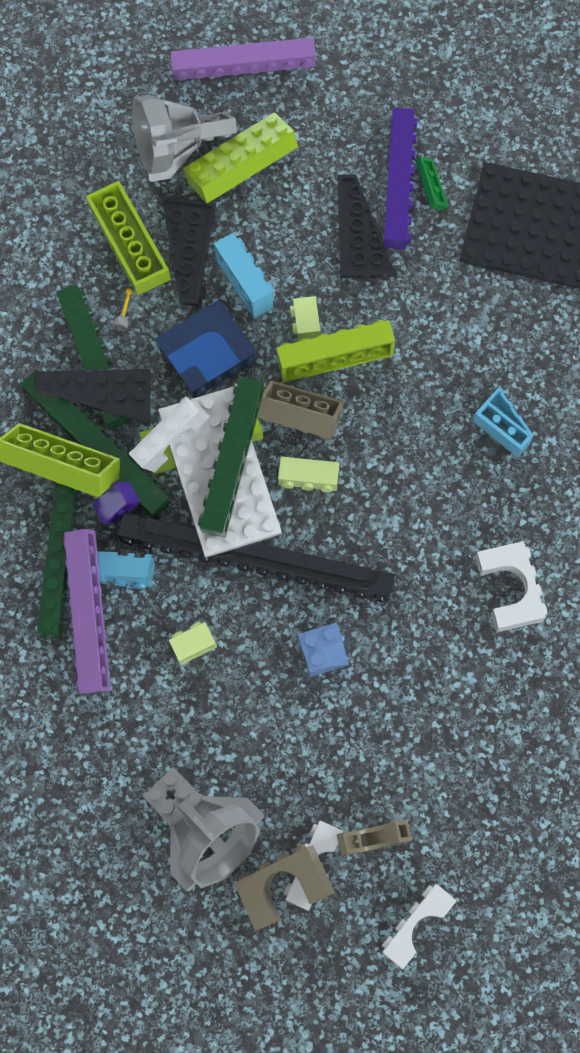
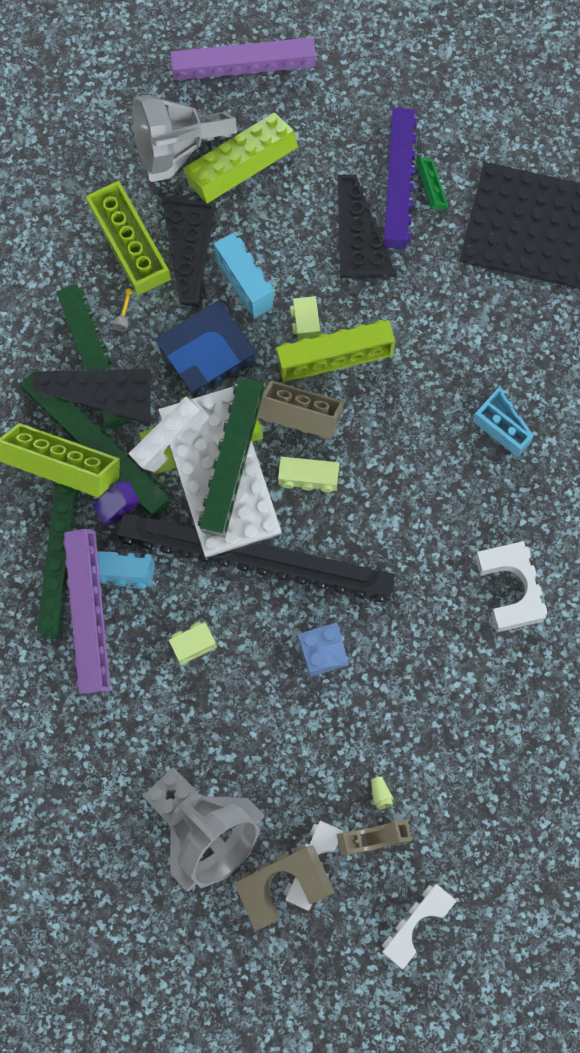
none -> yellowish green cone [371,777,394,810]

